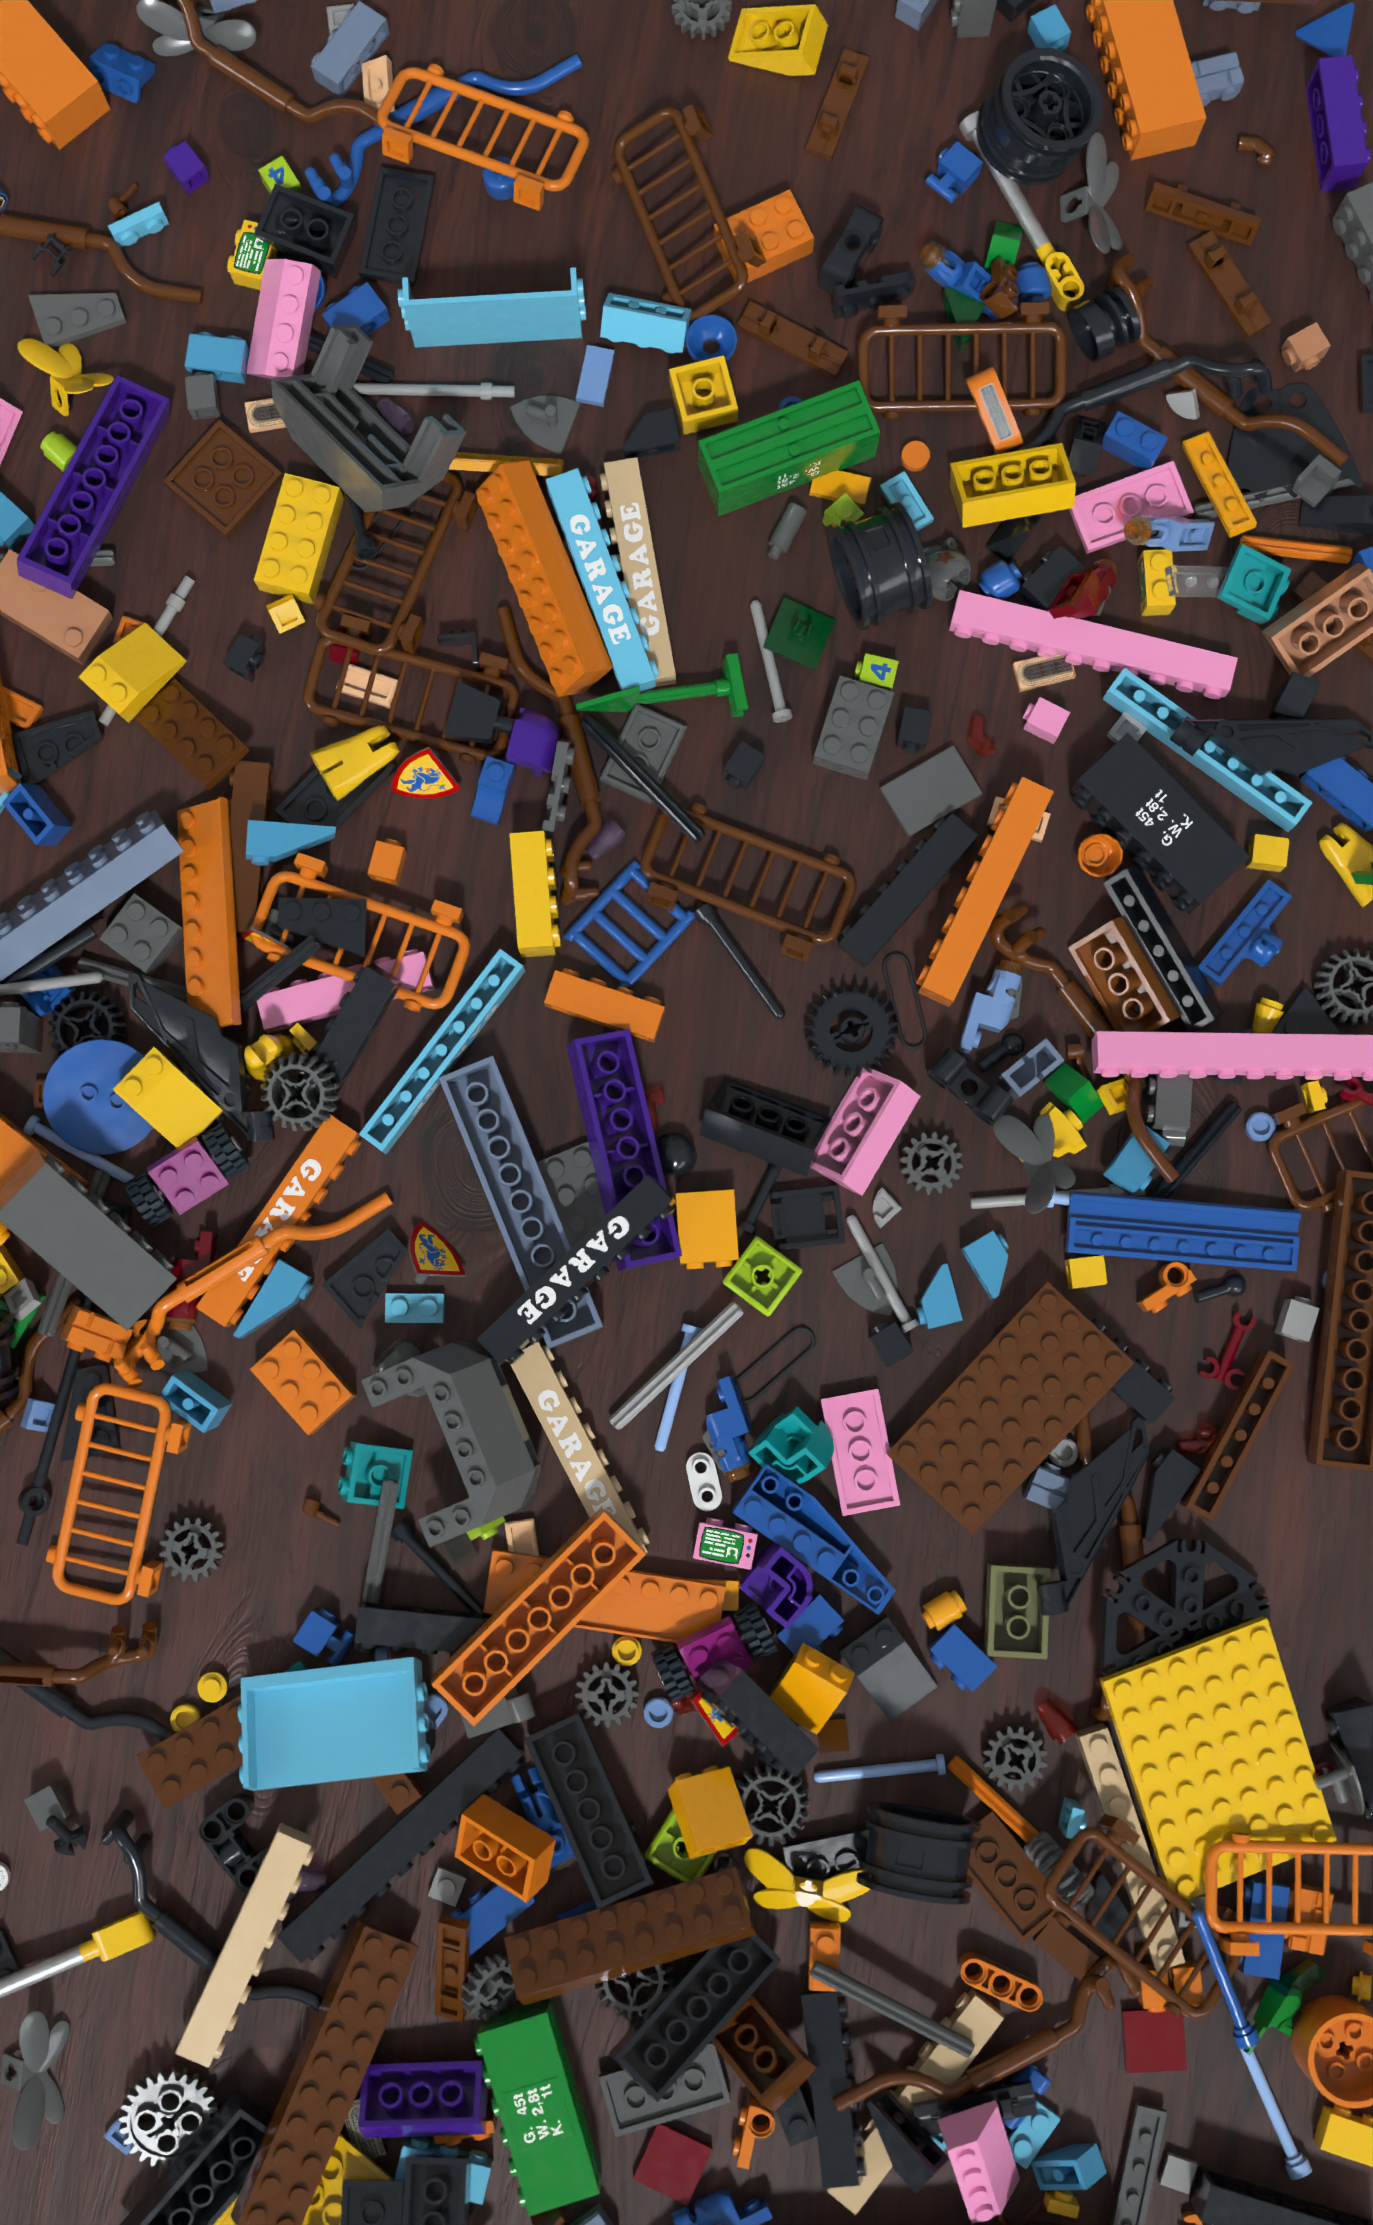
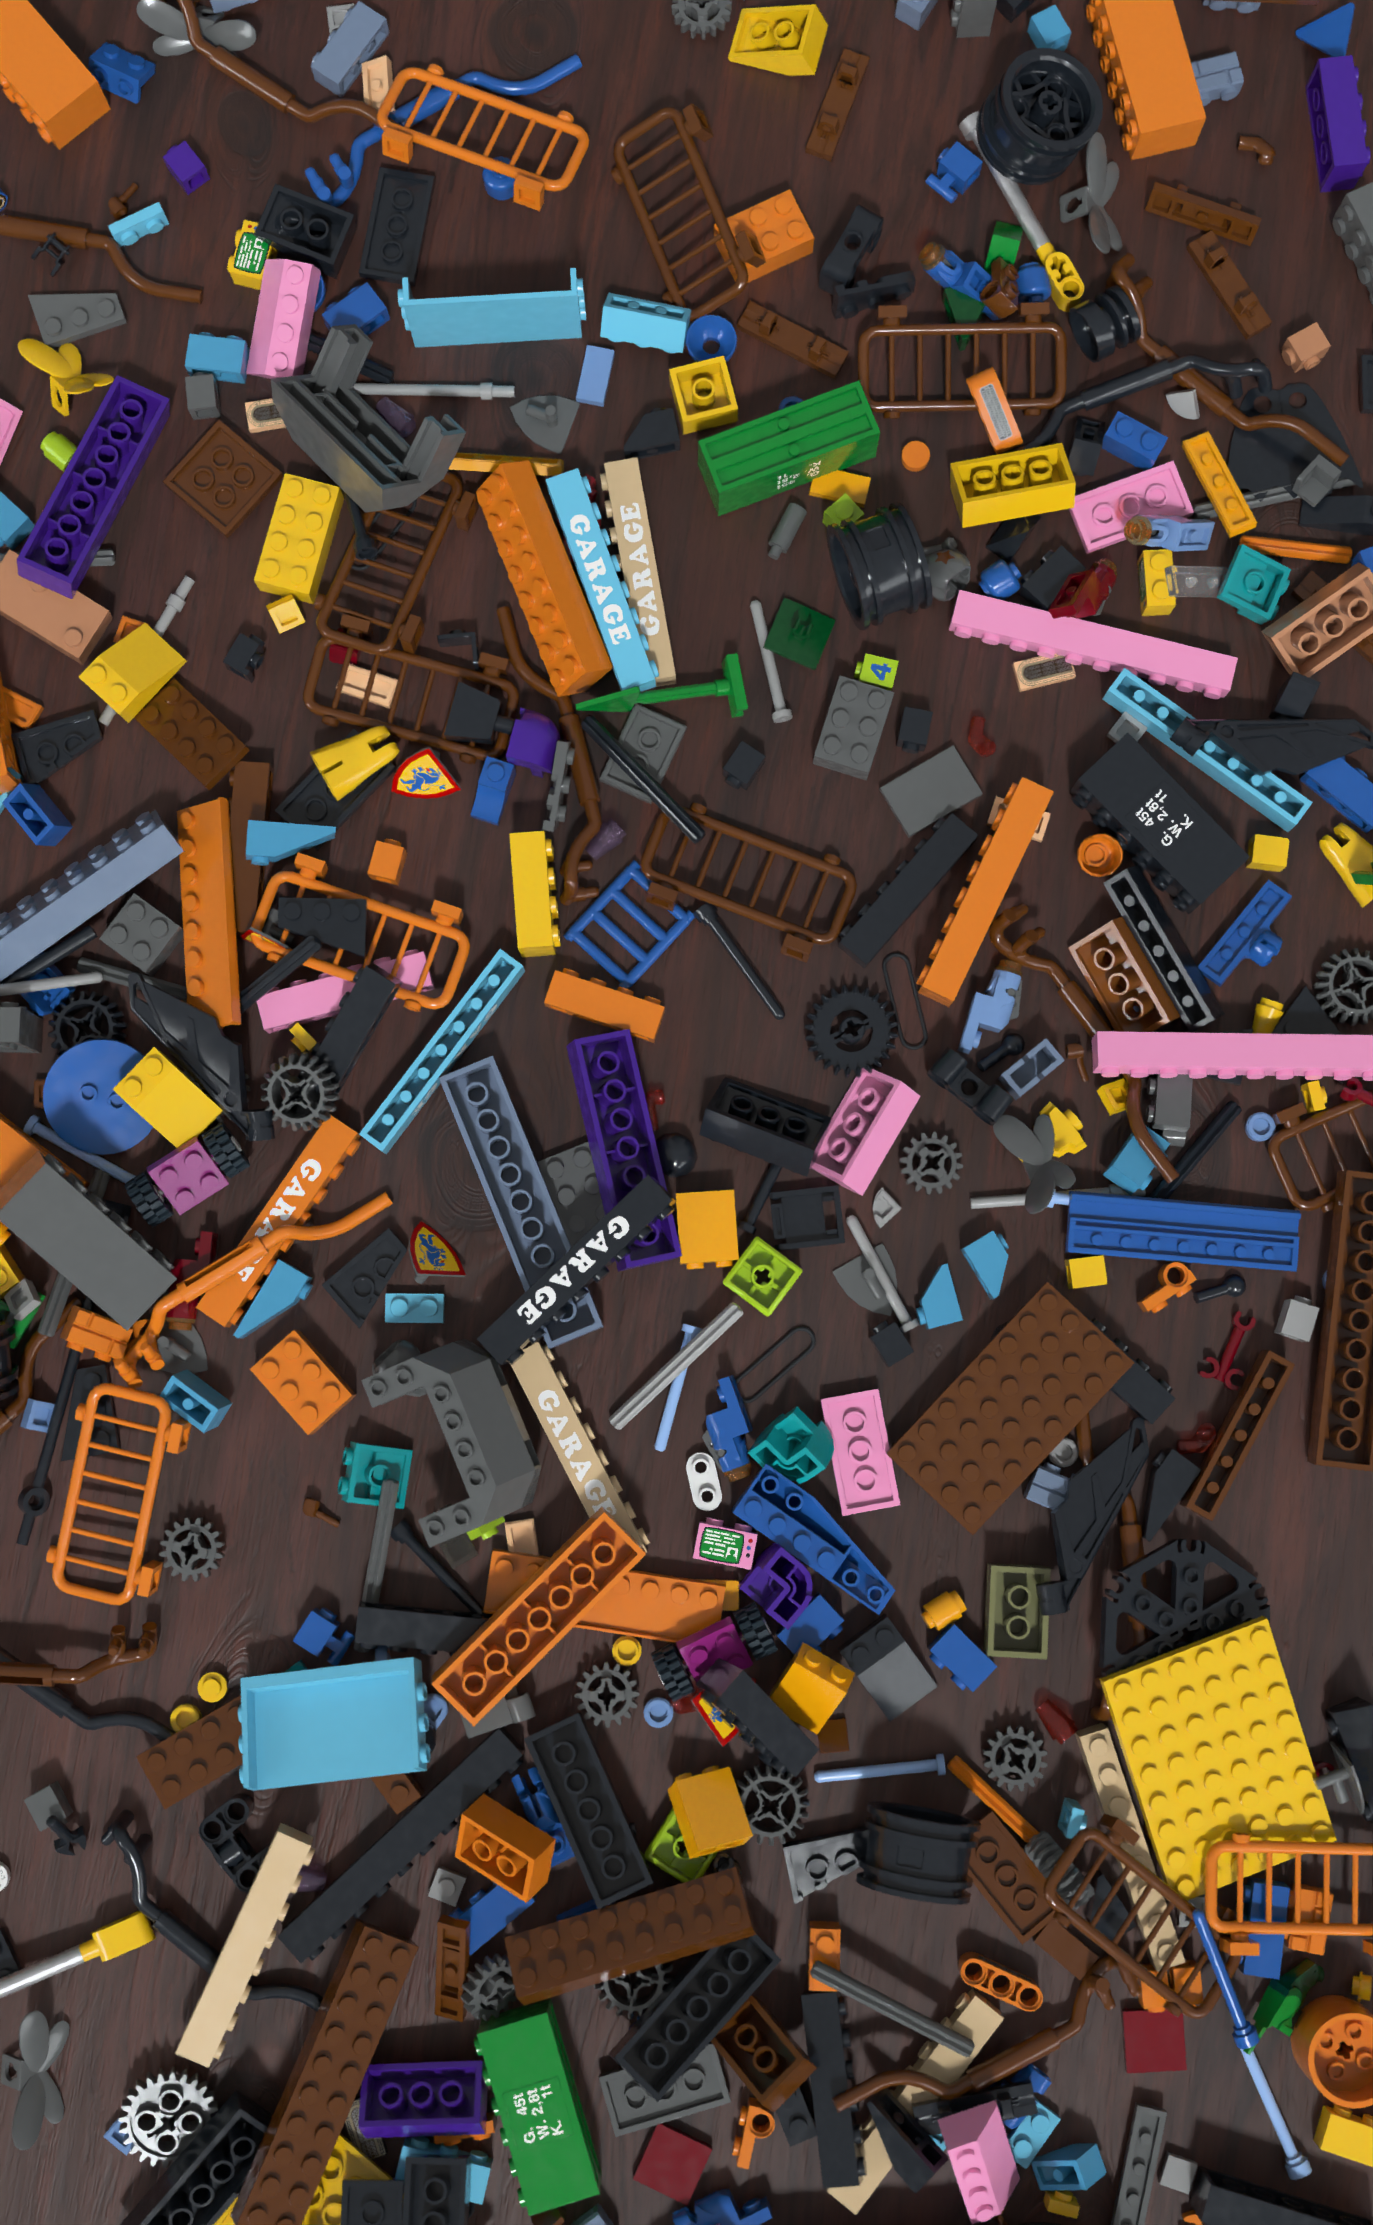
yellow piece [244,1033,298,1083] -> none
lime brick [258,156,304,195] -> none
yellow piece [744,1848,870,1922] -> none
medium azure plate [880,471,934,531] -> none
bright pink brick [1023,697,1070,744] -> none
green slope [1043,1063,1104,1125] -> none

